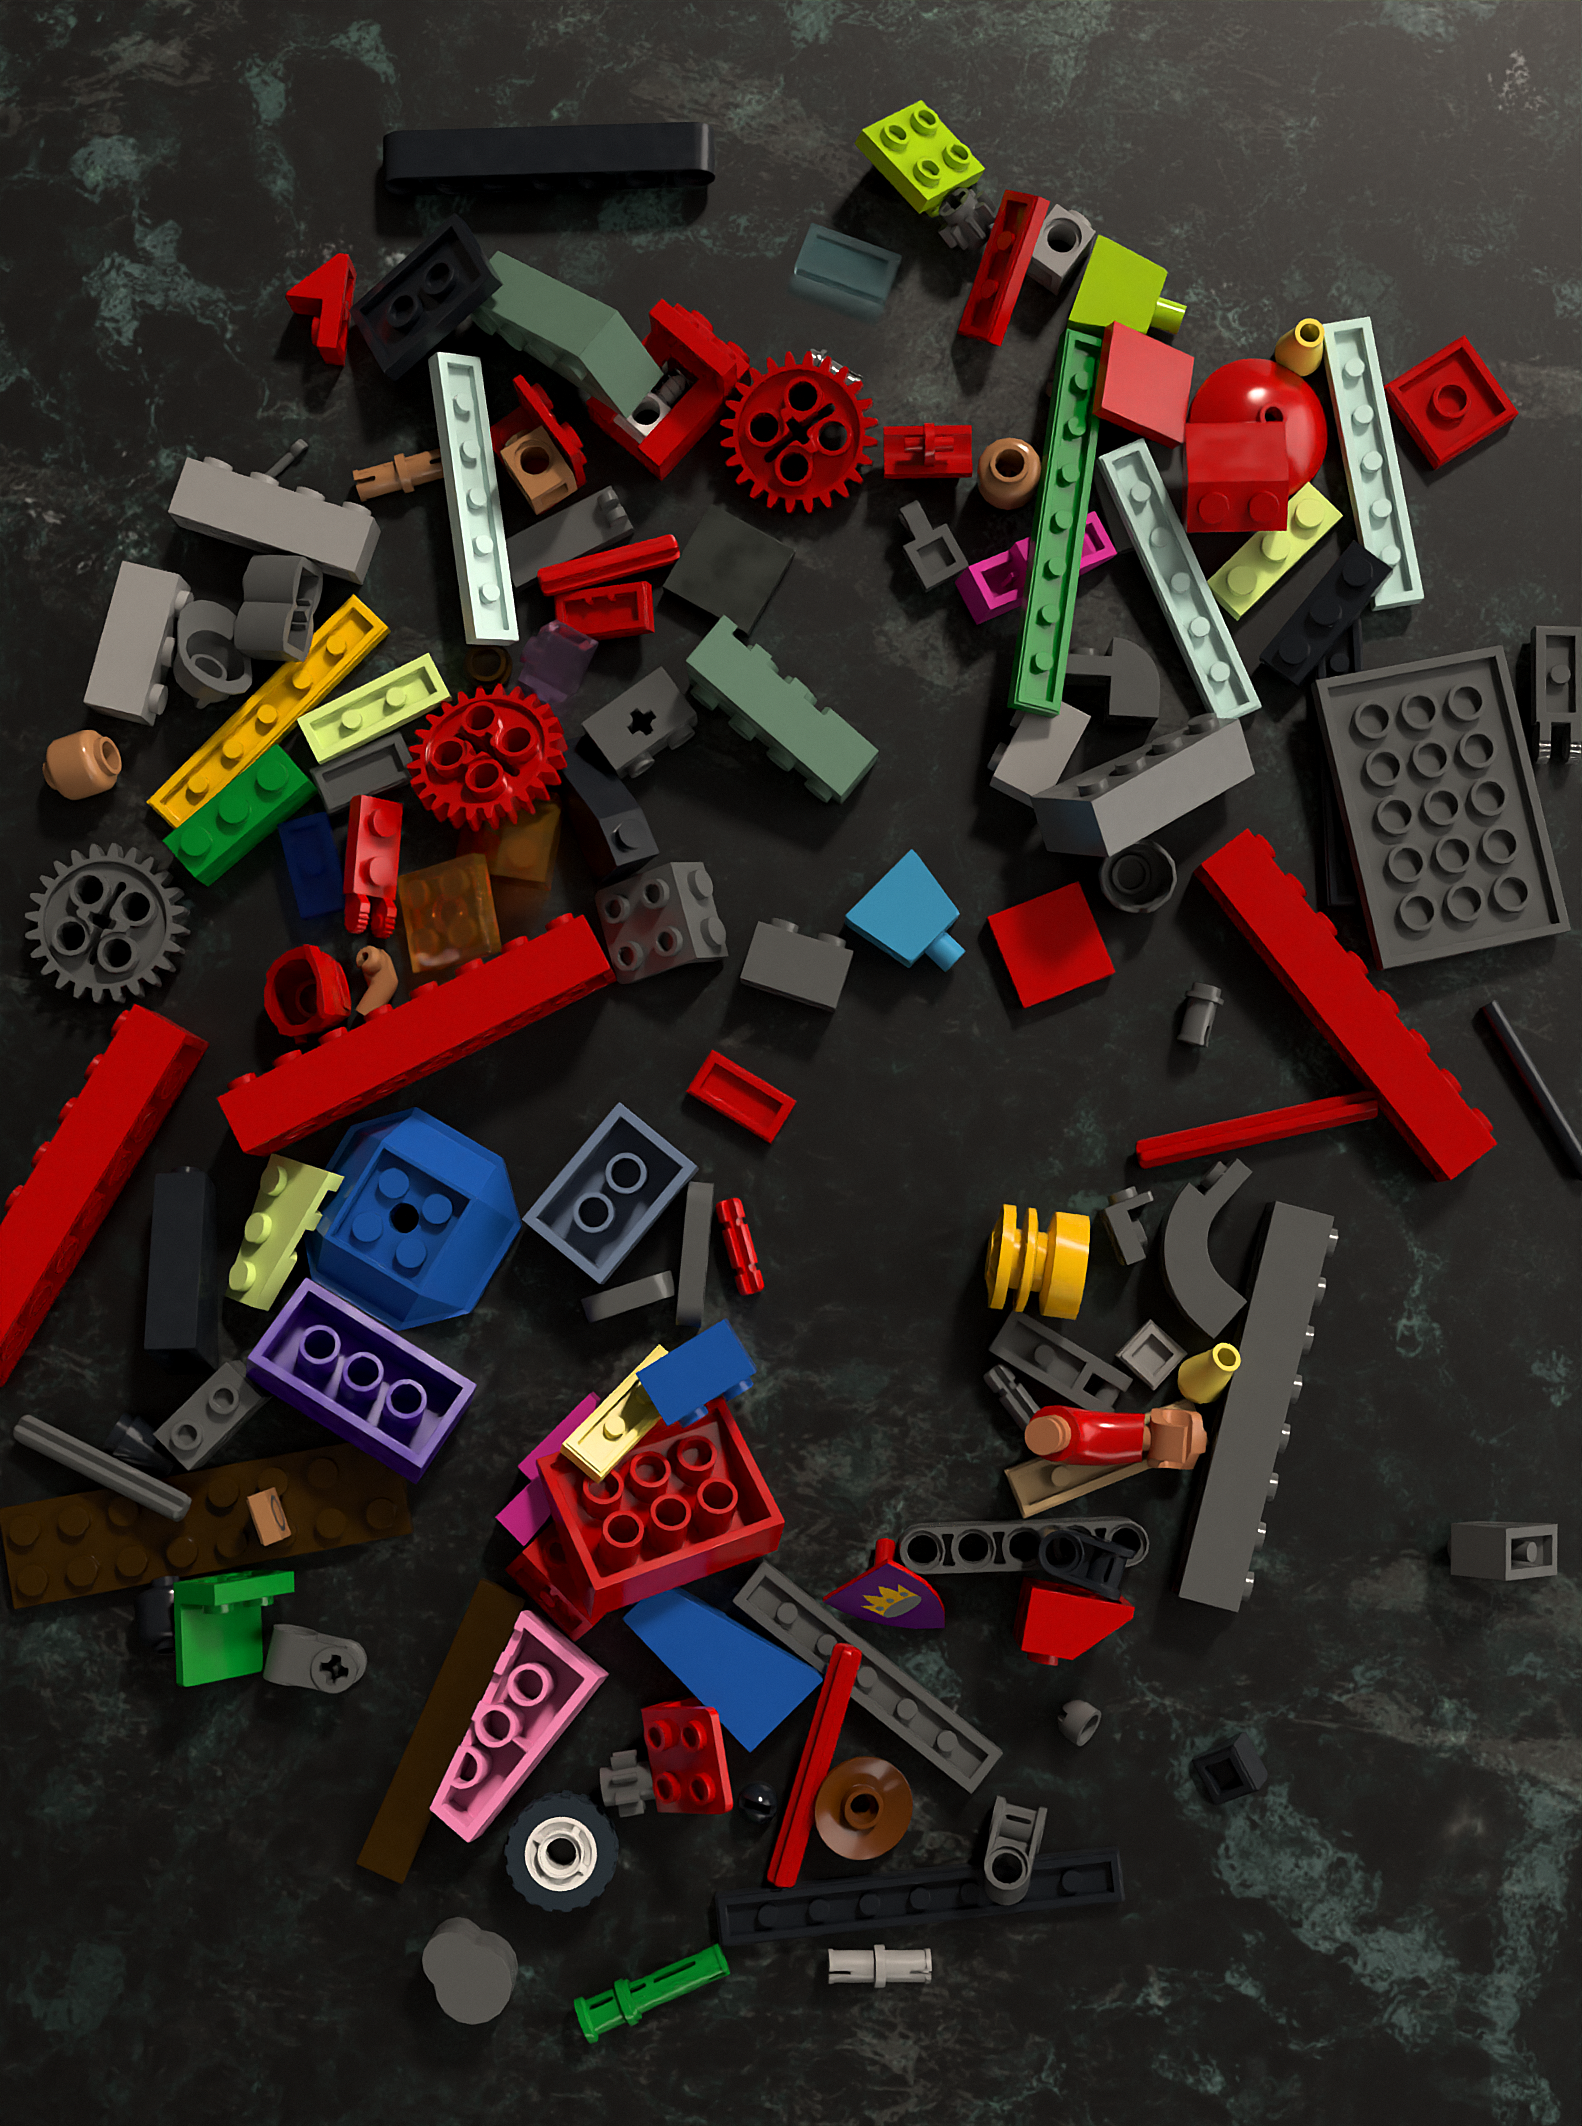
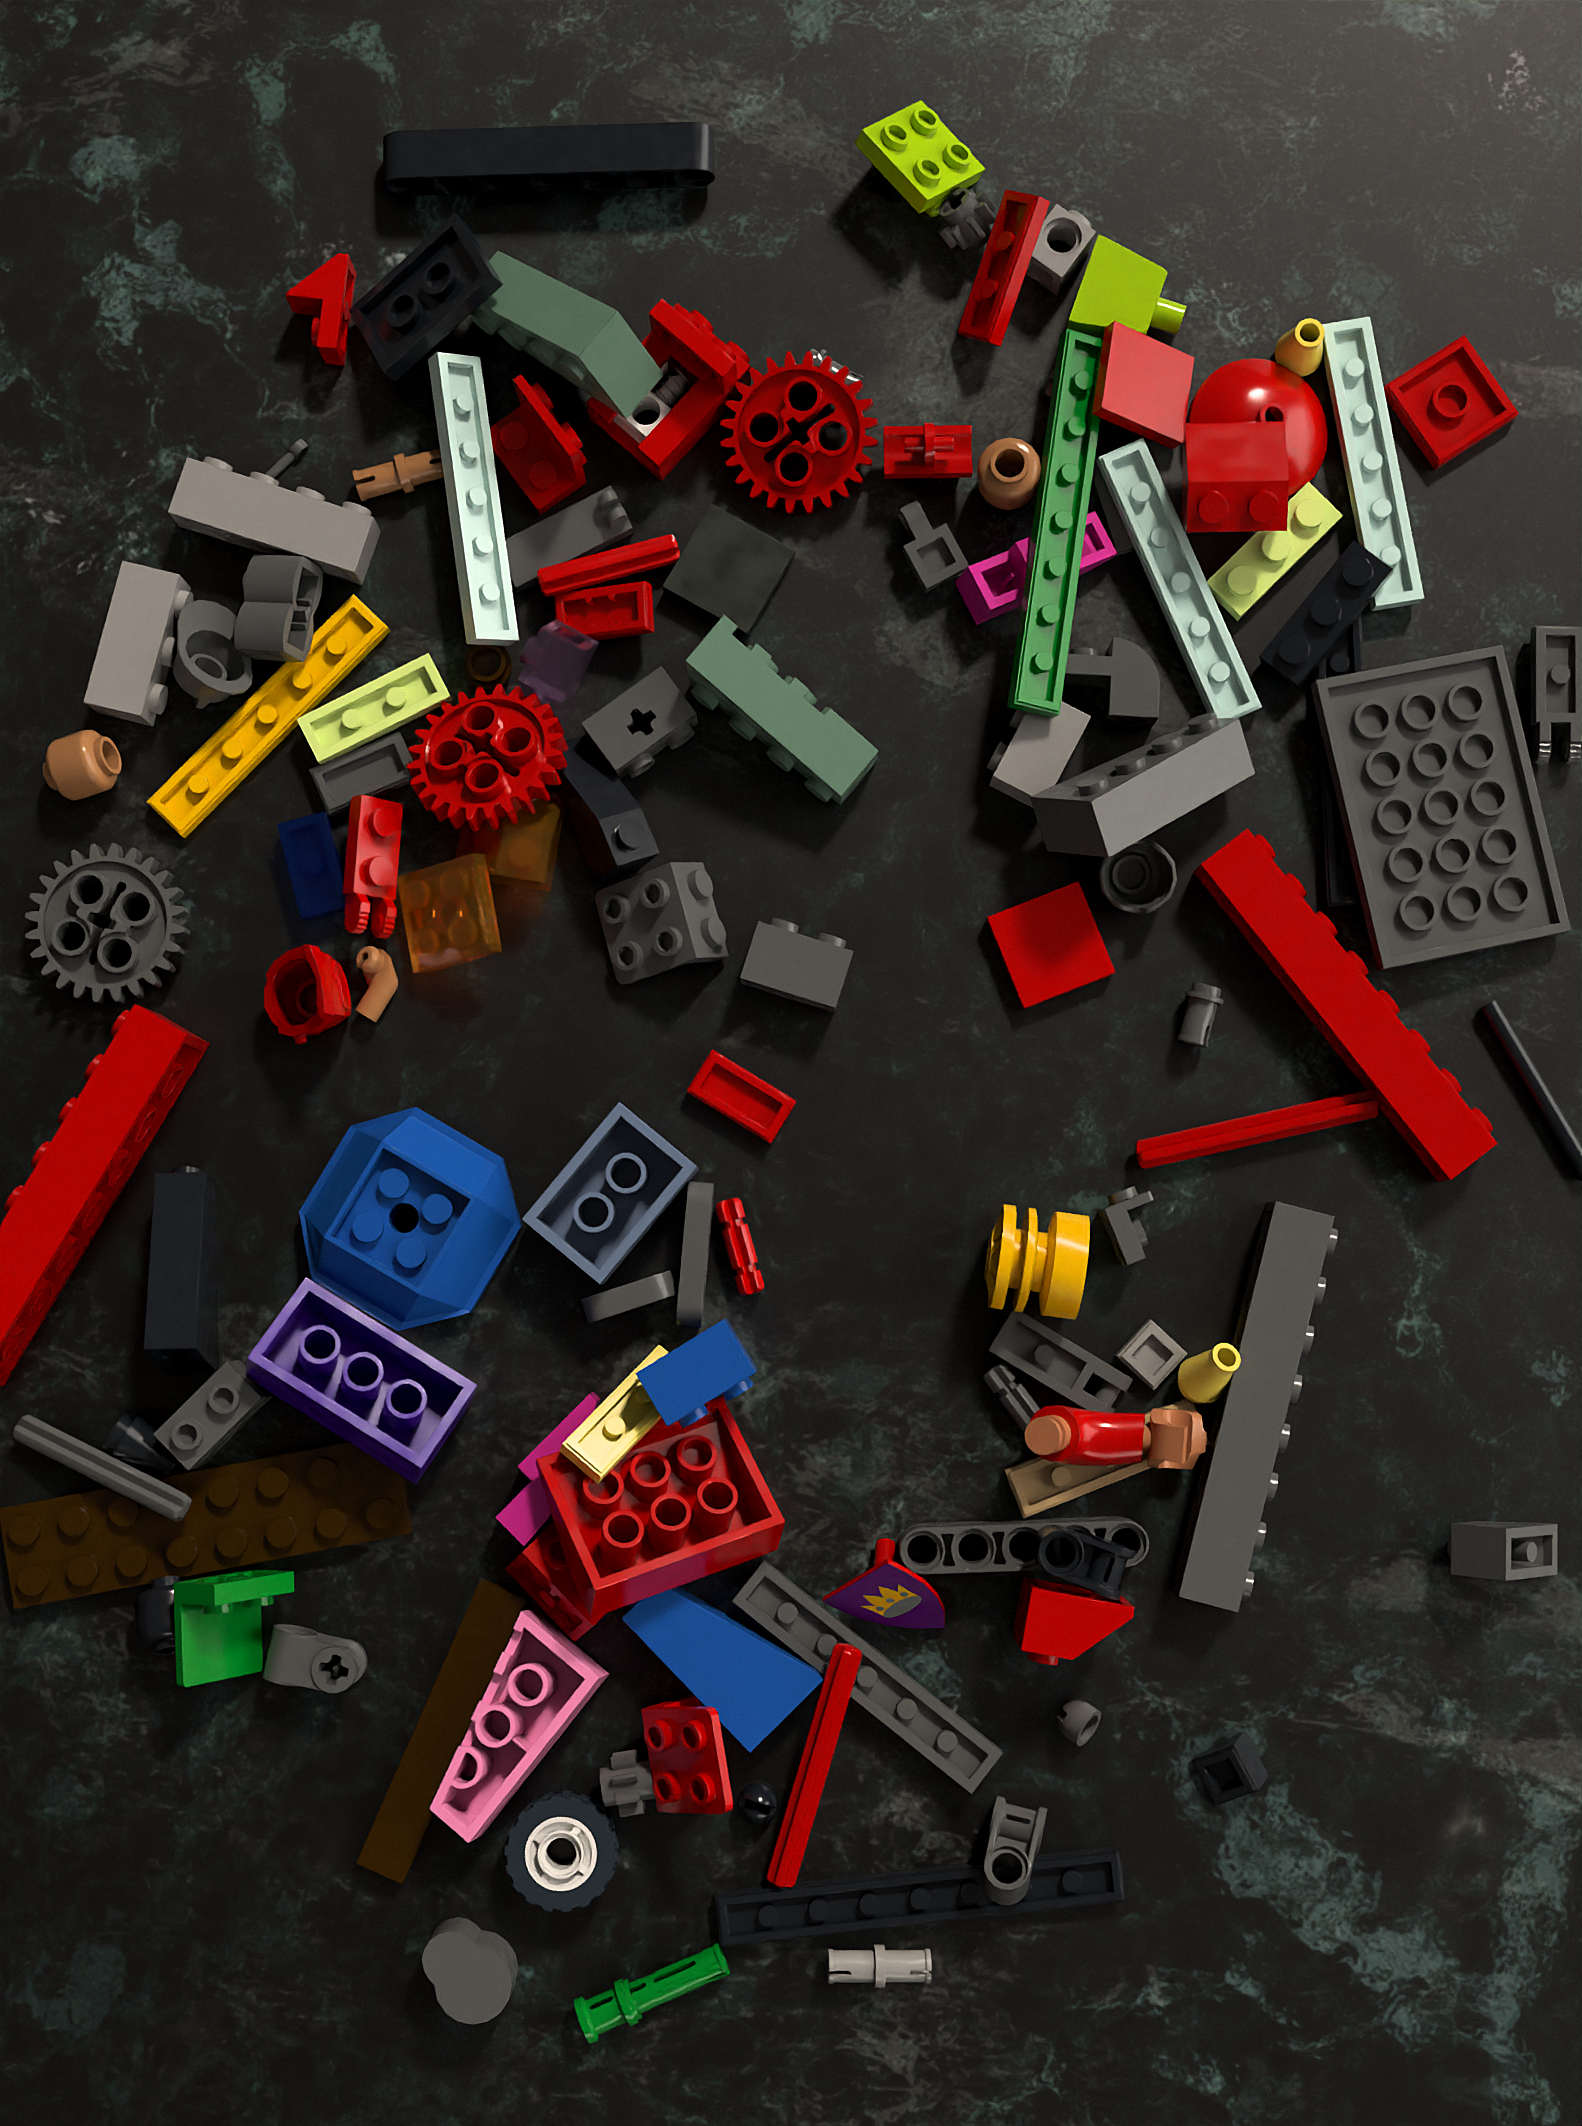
green brick [162,743,319,887] -> none
red brick [217,913,617,1158] -> none
yellowish green wing [225,1153,344,1311] -> none
medium nougat tile [246,1487,291,1546] -> none
medium nougat brick [500,425,578,515] -> none
clear light blue tile [795,223,902,306] -> none
reddish brown dish [813,1756,913,1860] -> none
dark azure torso [844,849,966,972] -> none
dark grey arch [1157,1158,1252,1339] -> none

